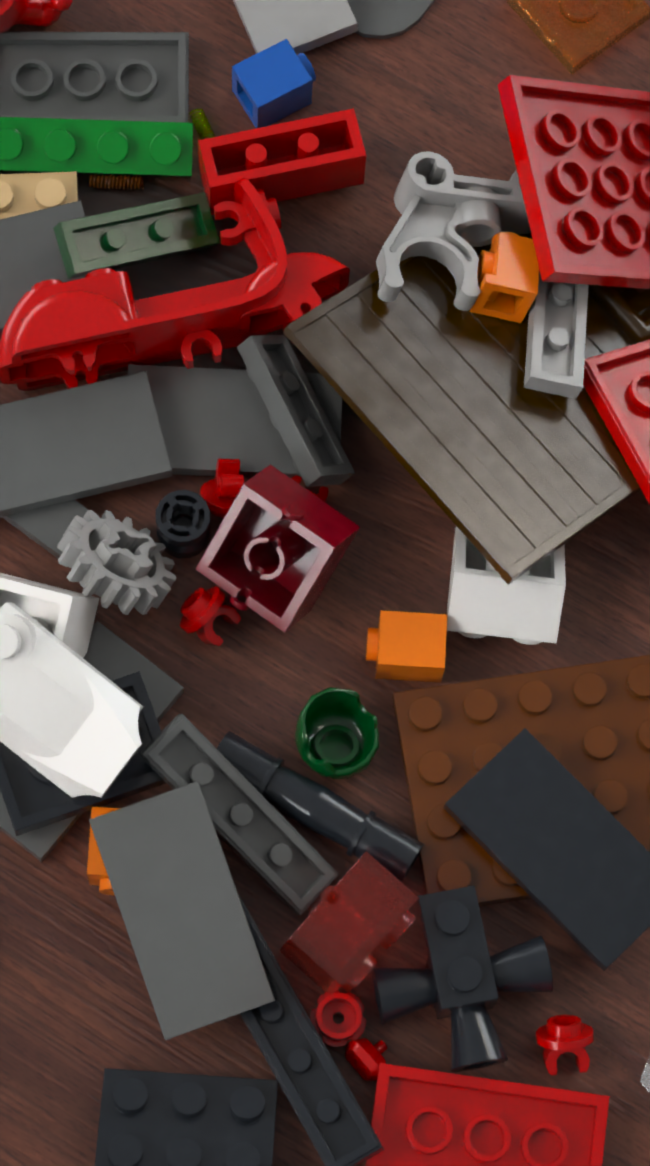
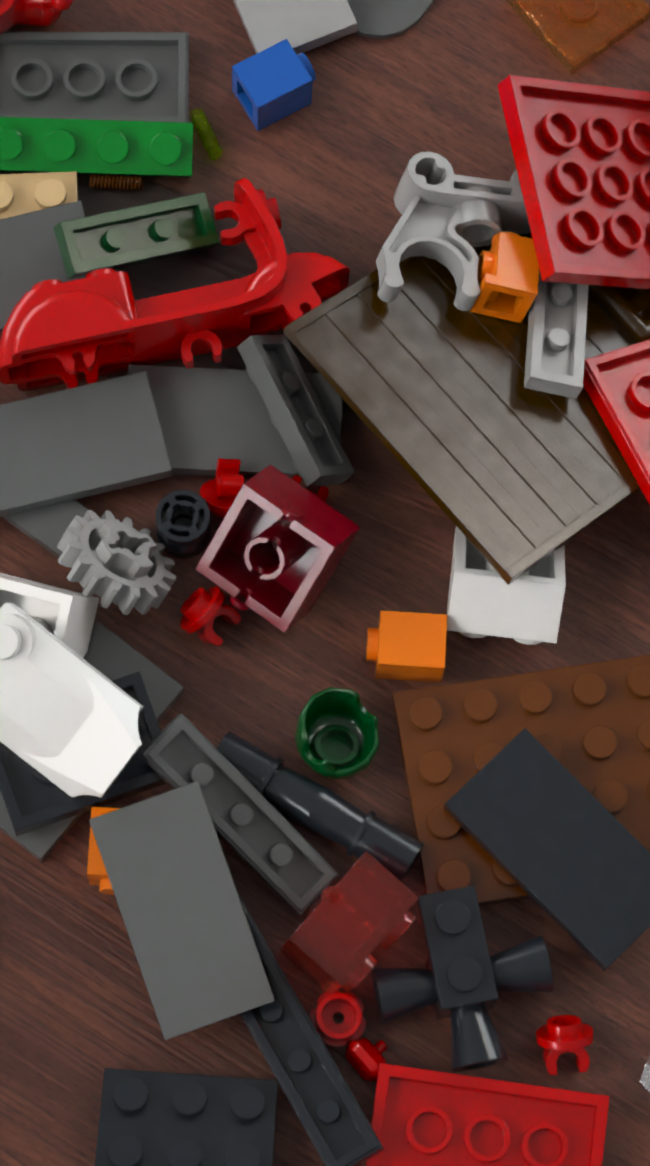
red brick [198,108,367,215] -> none

